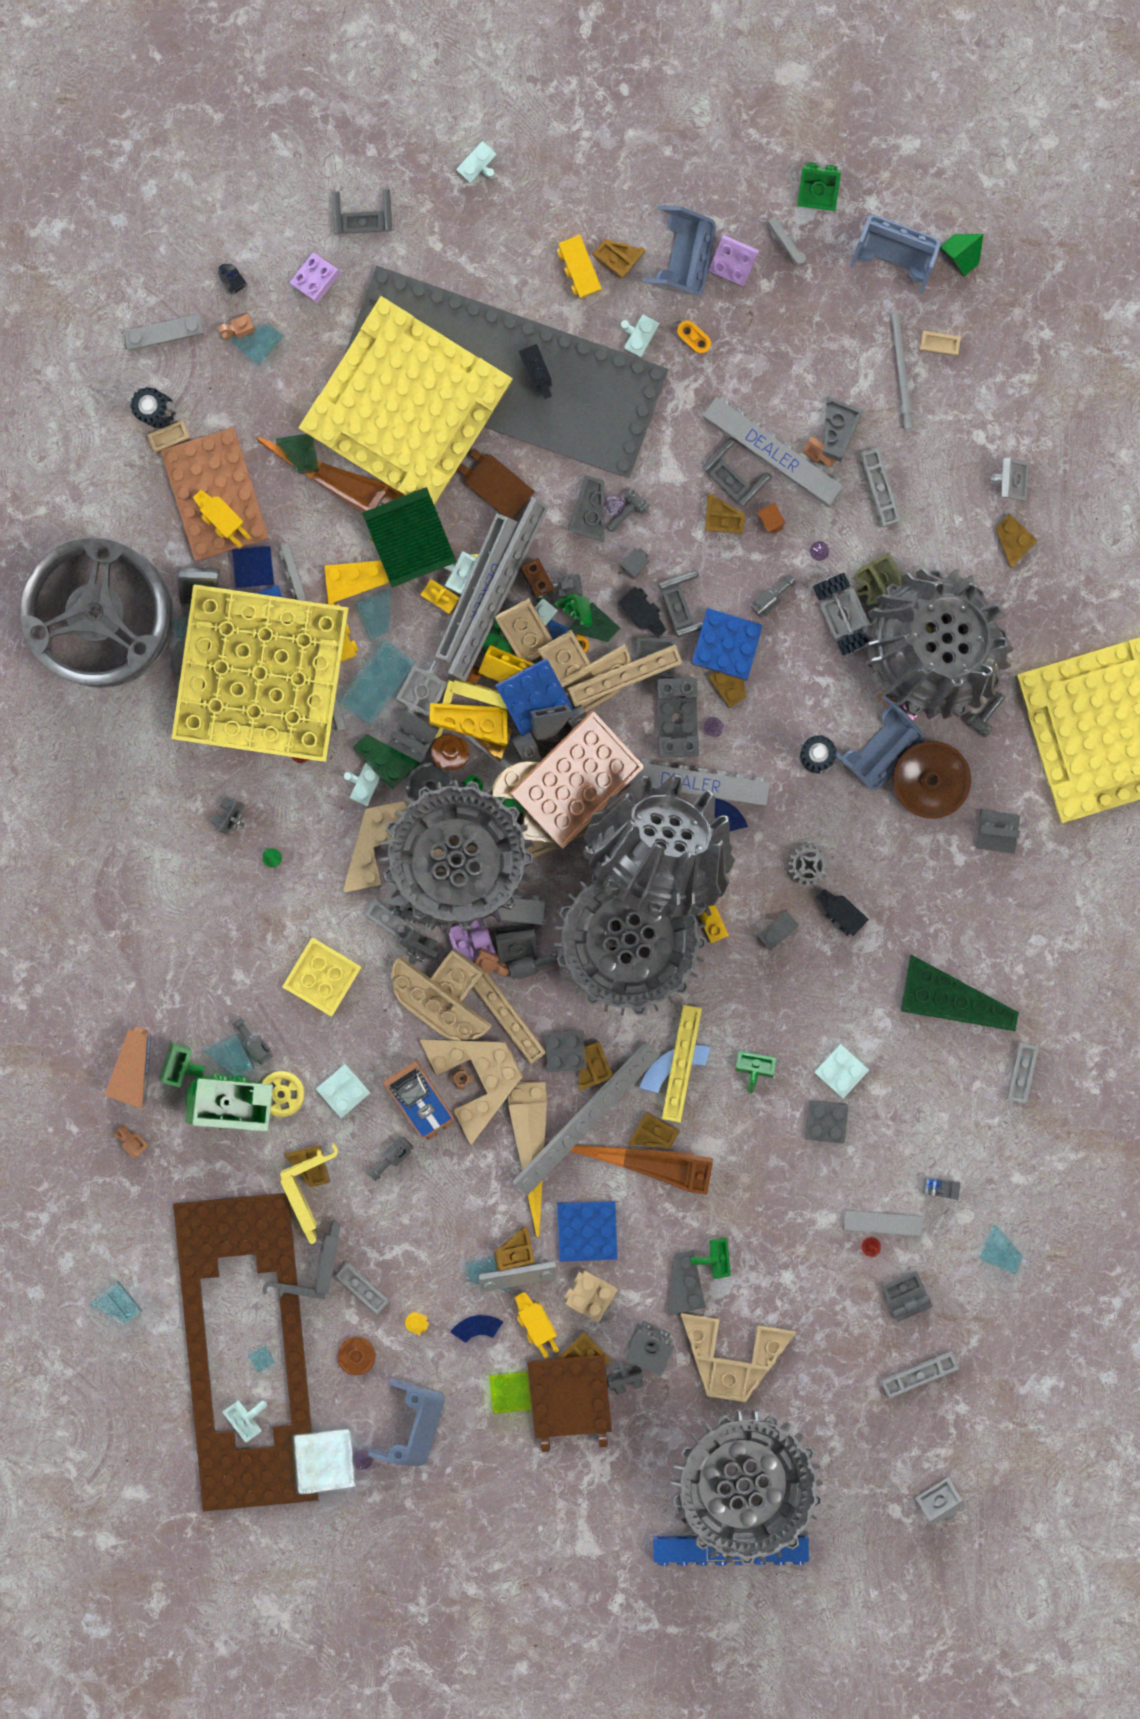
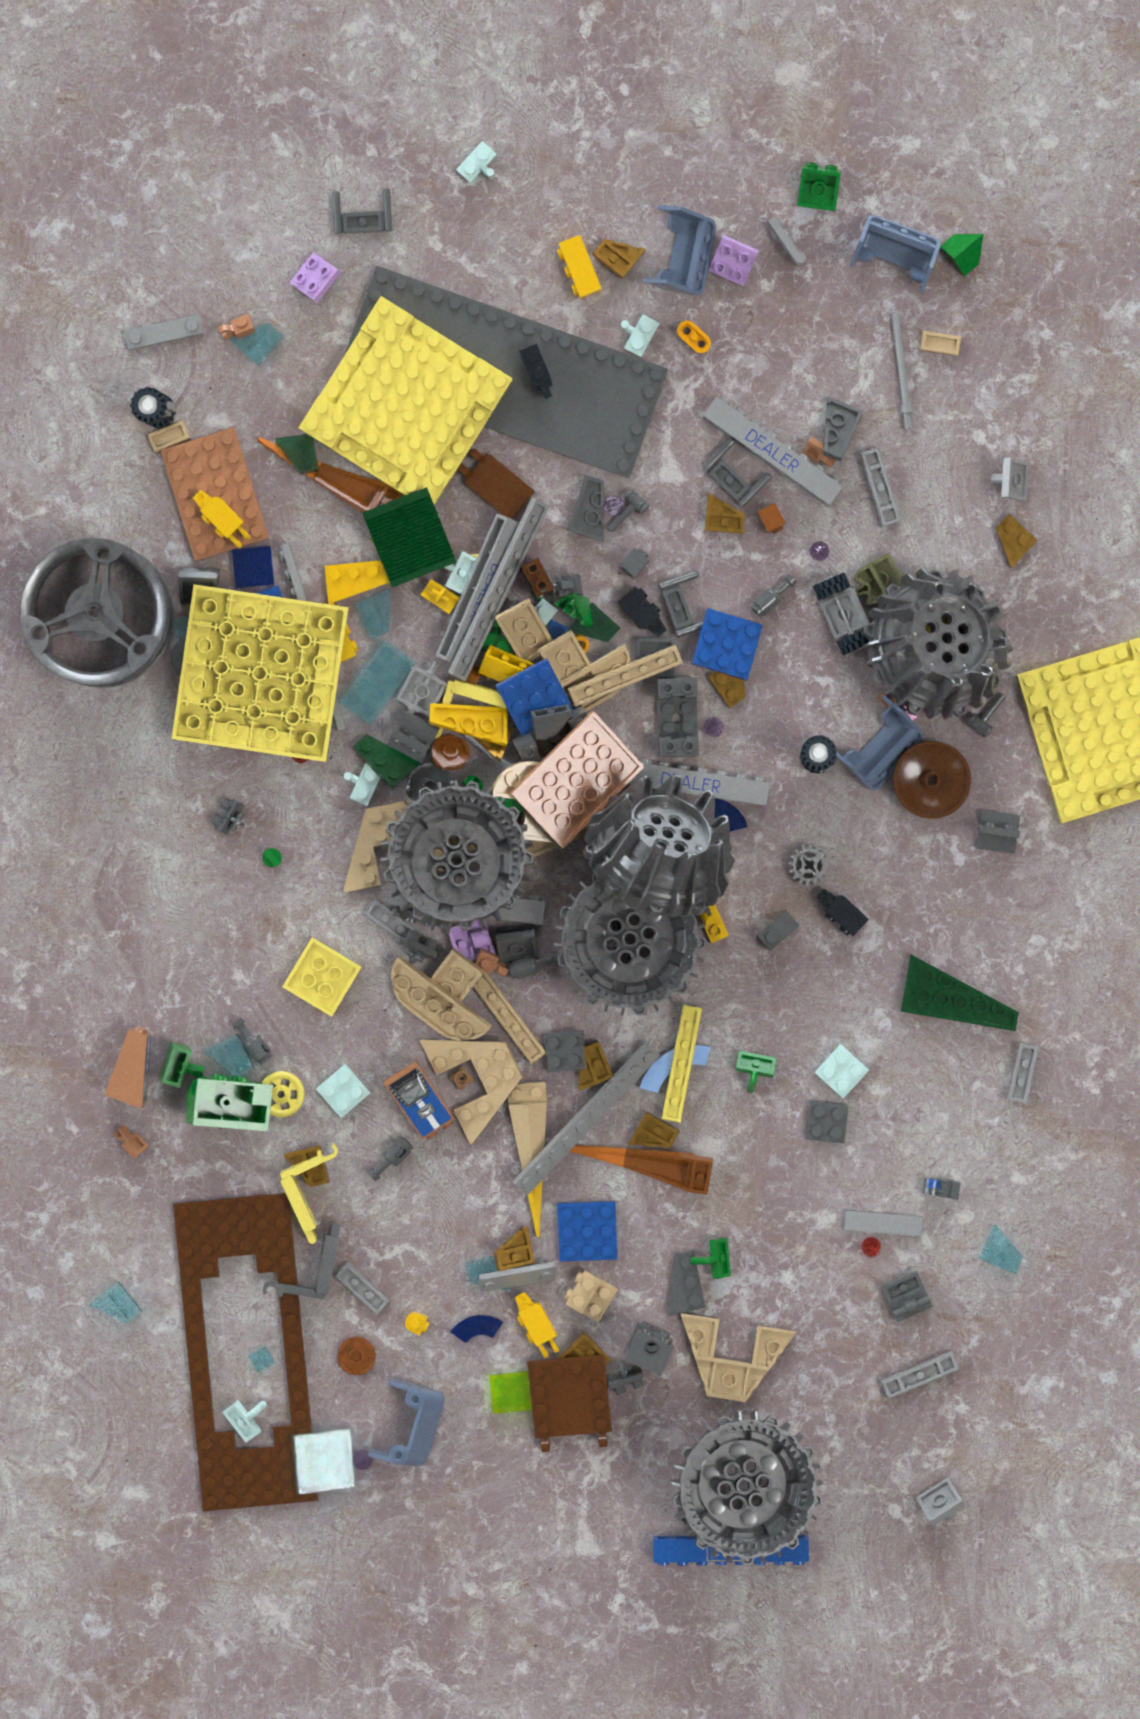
black rock [218,264,248,295] -> none

